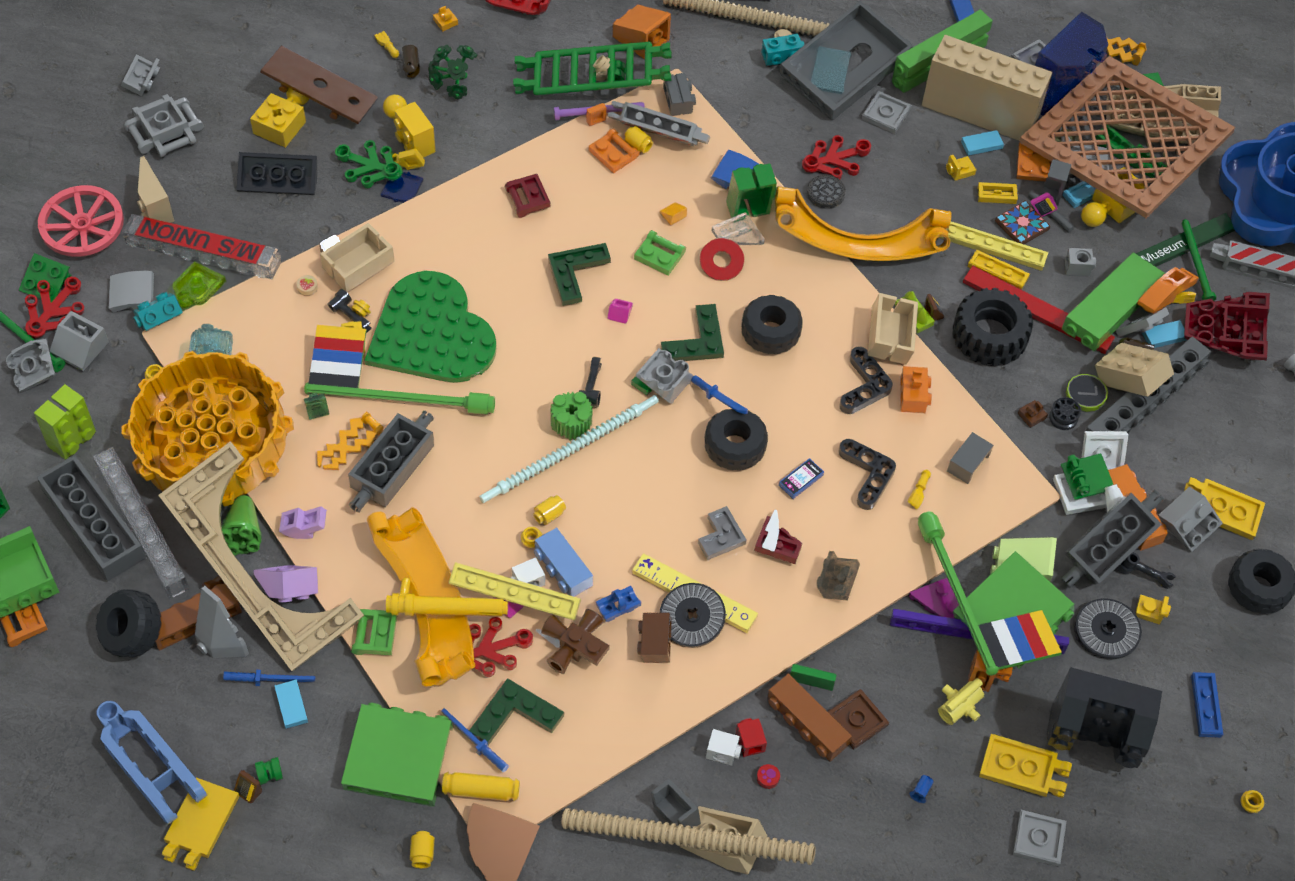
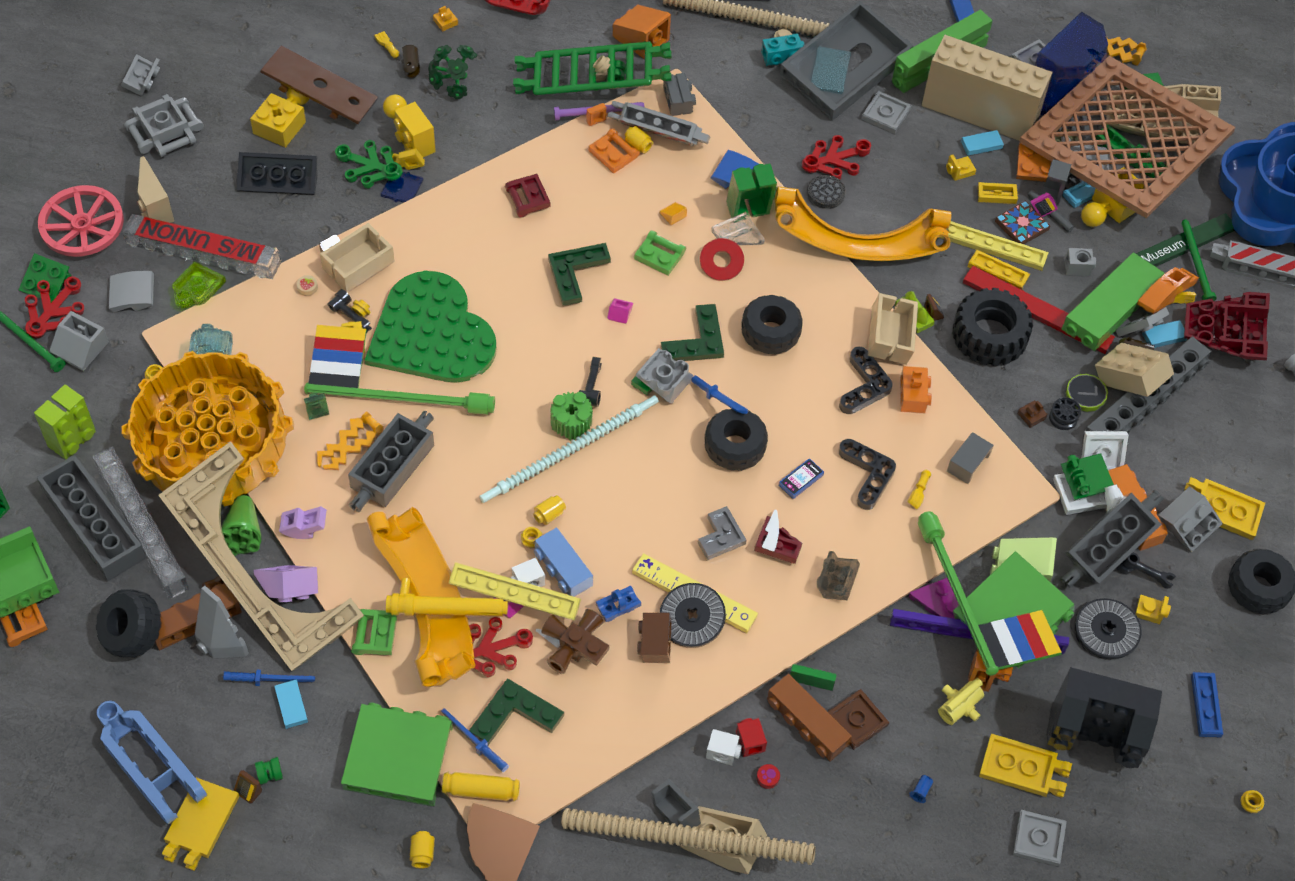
light grey slope [6,339,55,392] -> none
teal brick [133,292,183,331] -> none

